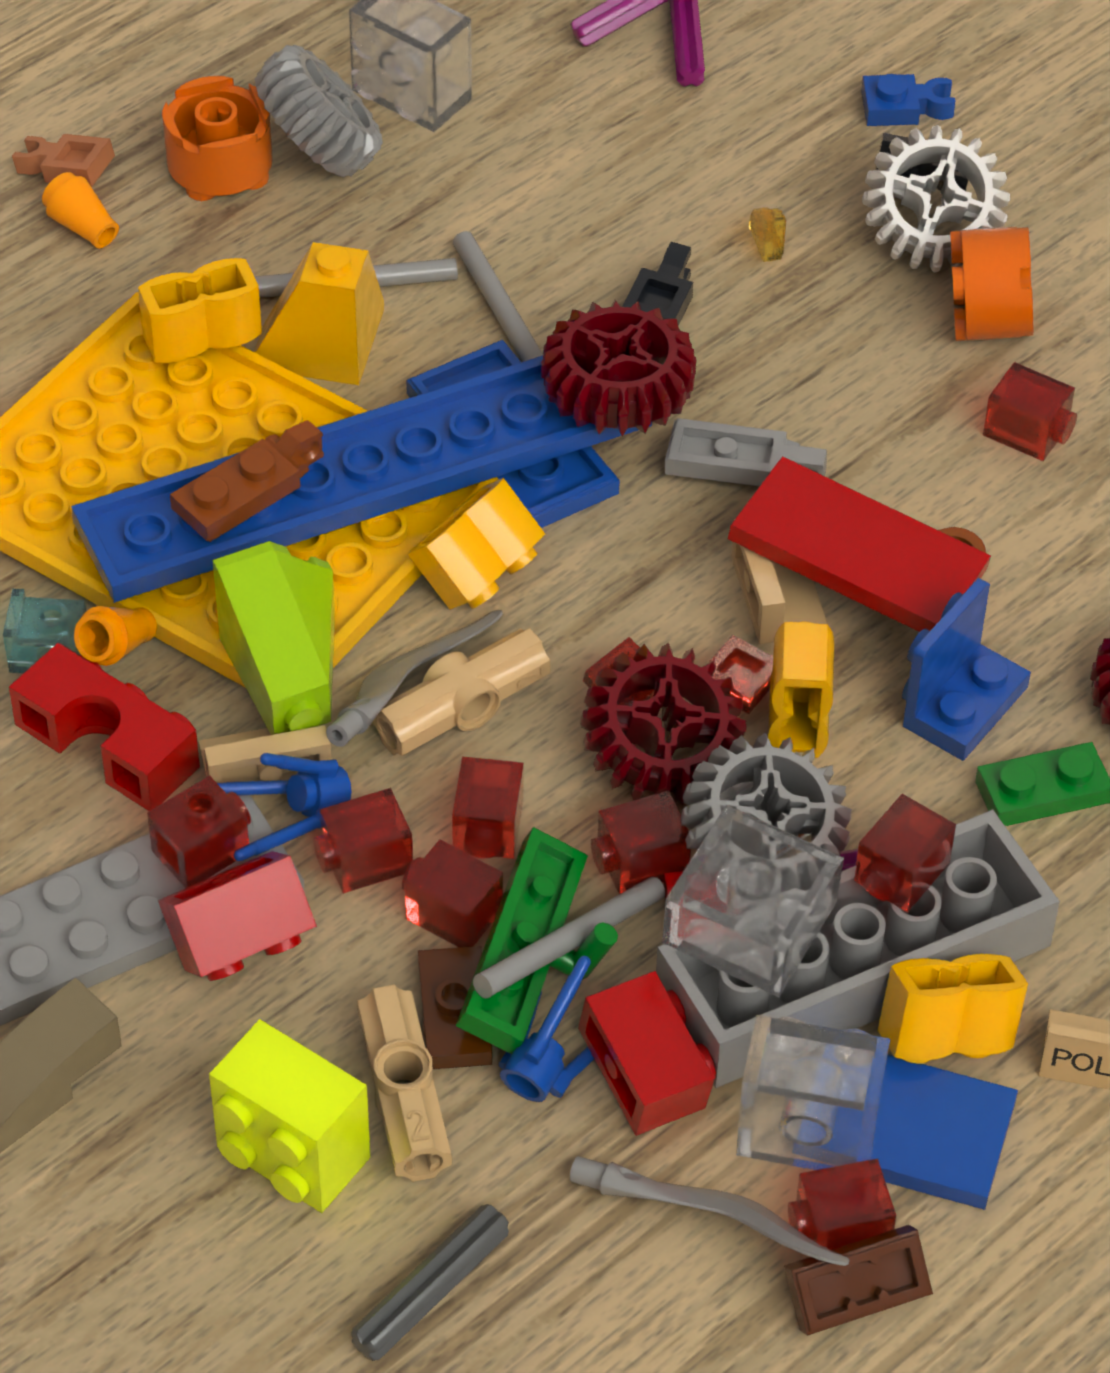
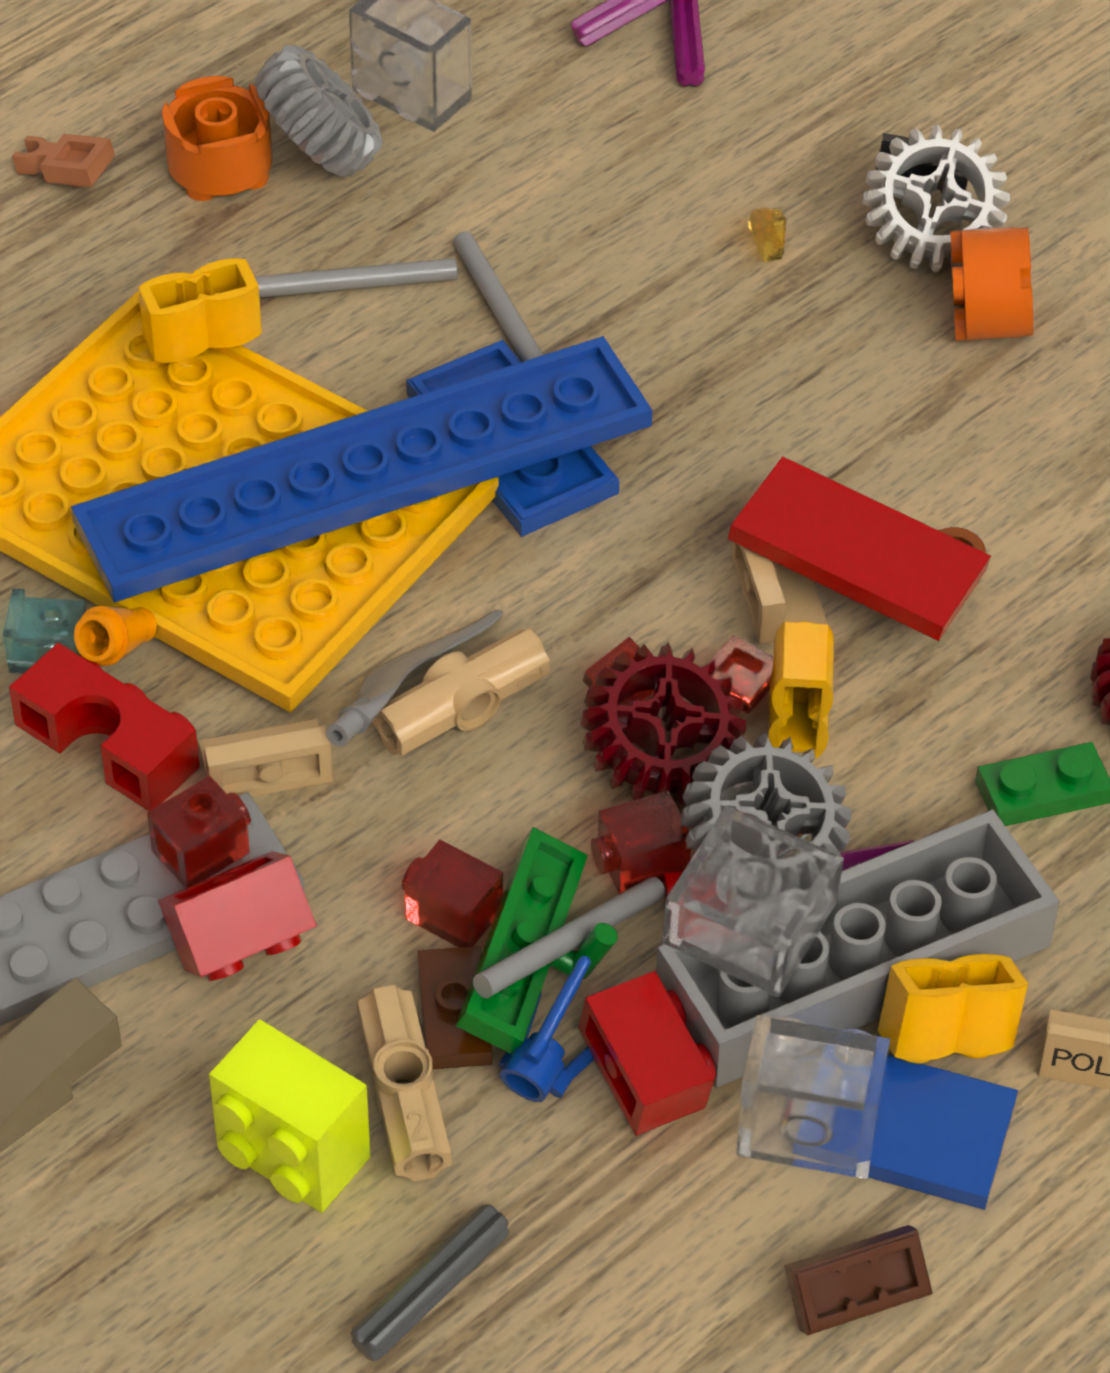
light orange cone [42,172,119,249] -> none
dark orange hinge [170,420,324,542] -> none
blue plant [203,753,352,862] -> none
lime slope [212,541,335,735] -> none
yellow slope [254,242,384,385] -> none
clear red brick [313,788,413,894] -> none
yellow brick [408,478,545,610] -> none
clear red brick [452,756,524,859] -> none
dark red gear [541,299,697,437] -> none
light grey piece [570,1156,849,1266] -> none
black plate [622,242,693,326] -> none
light grey hinge [665,418,827,486] -> none
clear red brick [788,1158,897,1250] -> none
clear red brick [854,793,956,913] -> none
blue plate [861,74,956,126] -> none
blue bracket [902,578,1031,761] -> none
clear red brick [983,362,1077,461] -> none

